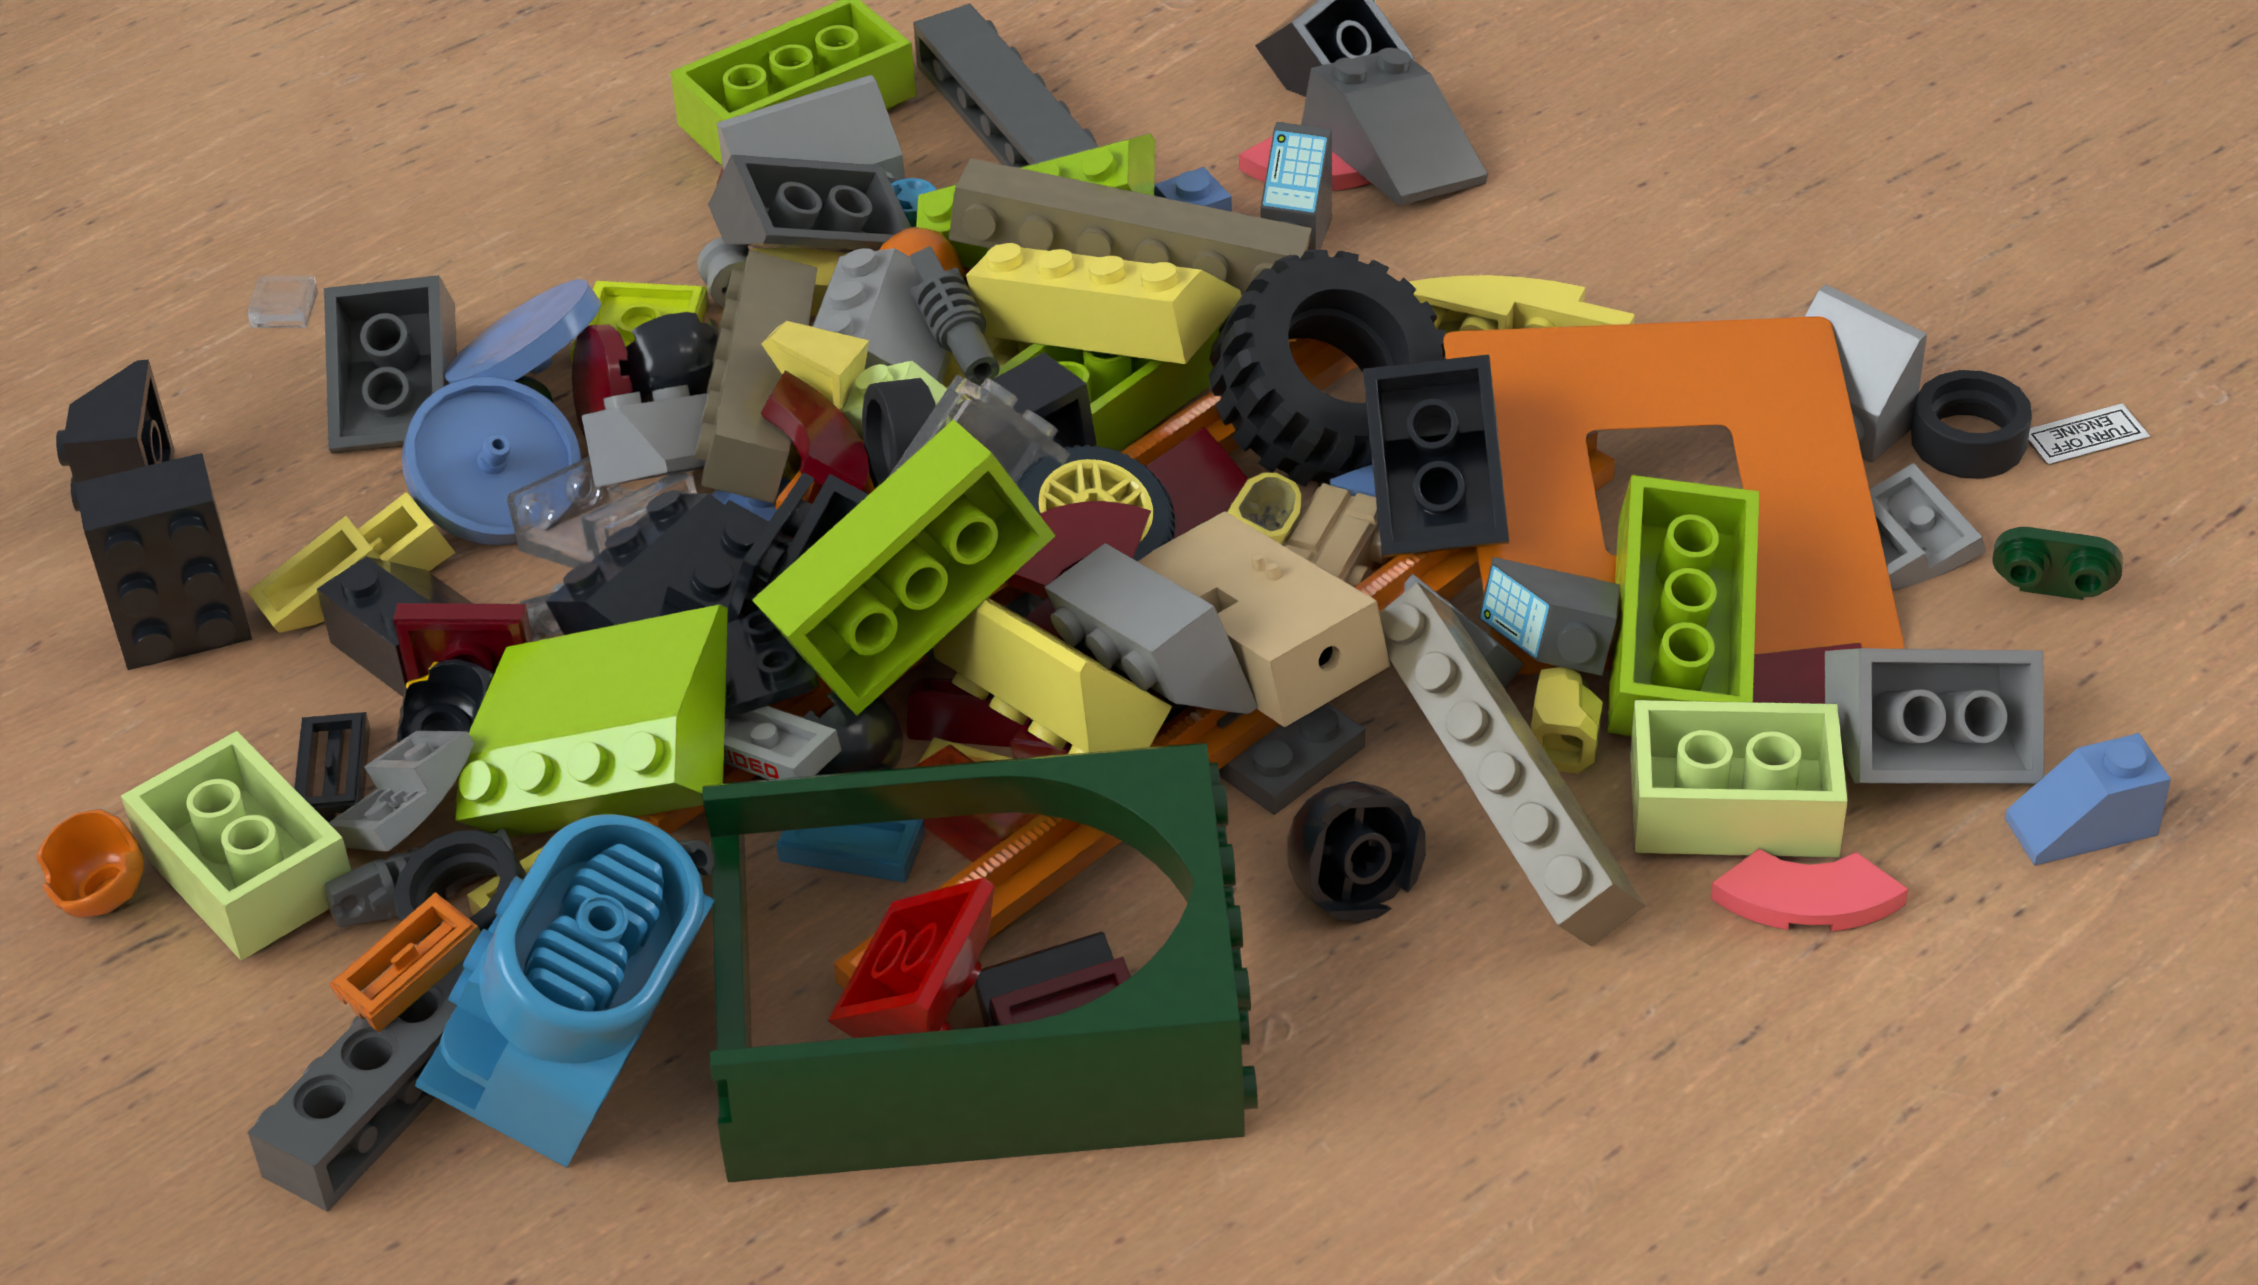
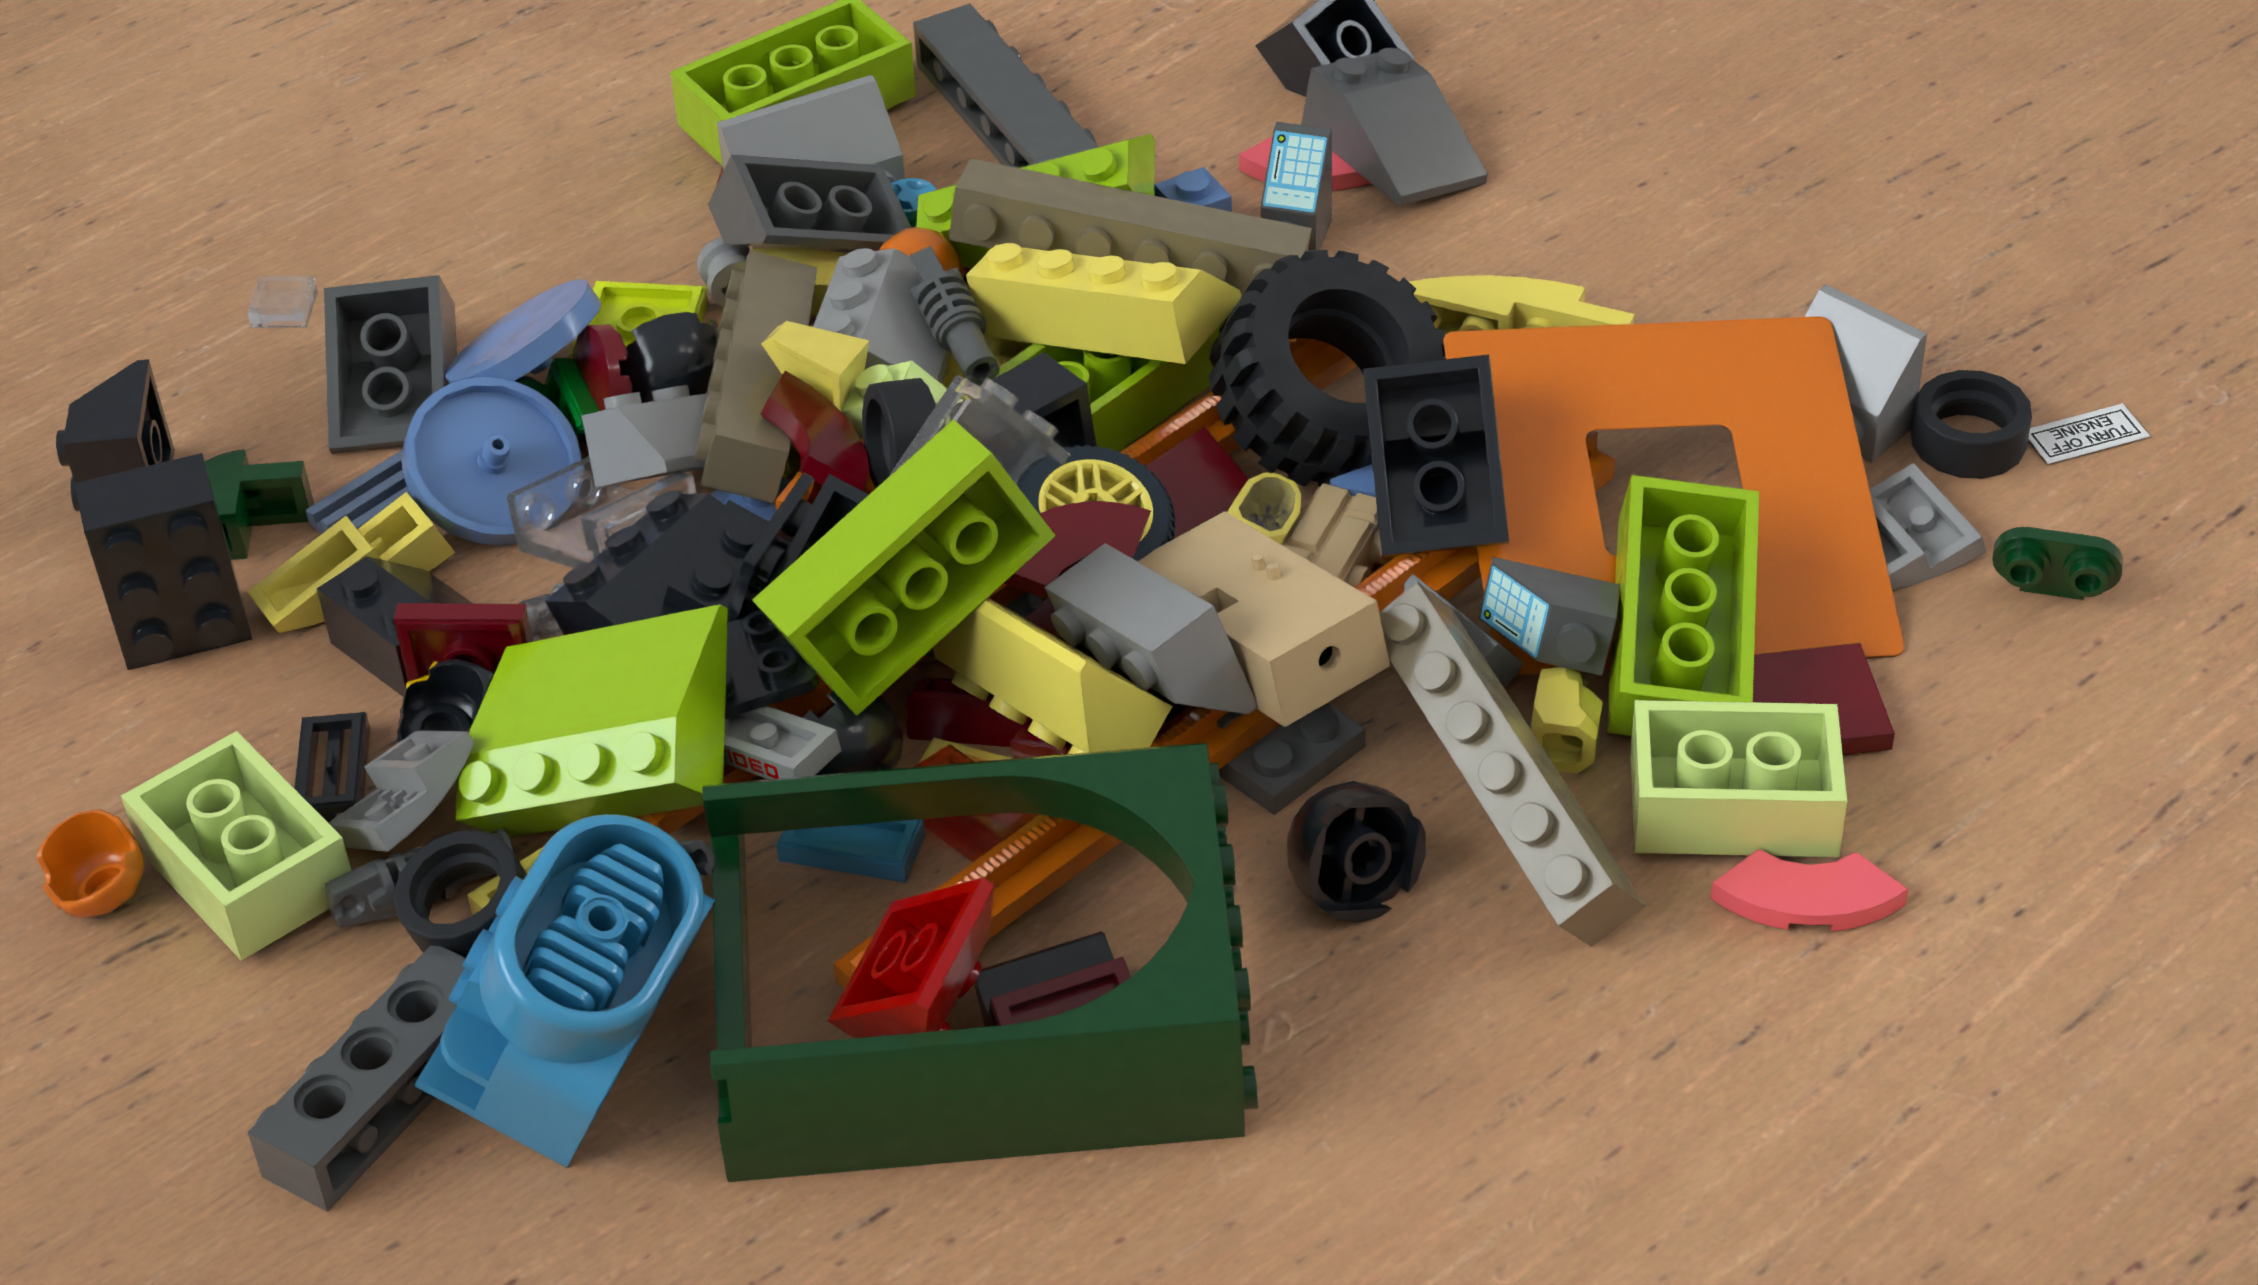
orange tile [329,892,481,1033] -> none
light grey slope [1825,648,2044,783] -> none
medium blue slope [2005,733,2171,866] -> none
none -> dark green brick [205,449,314,560]
none -> sand blue tile [306,450,414,534]
none -> green tile [544,357,599,440]

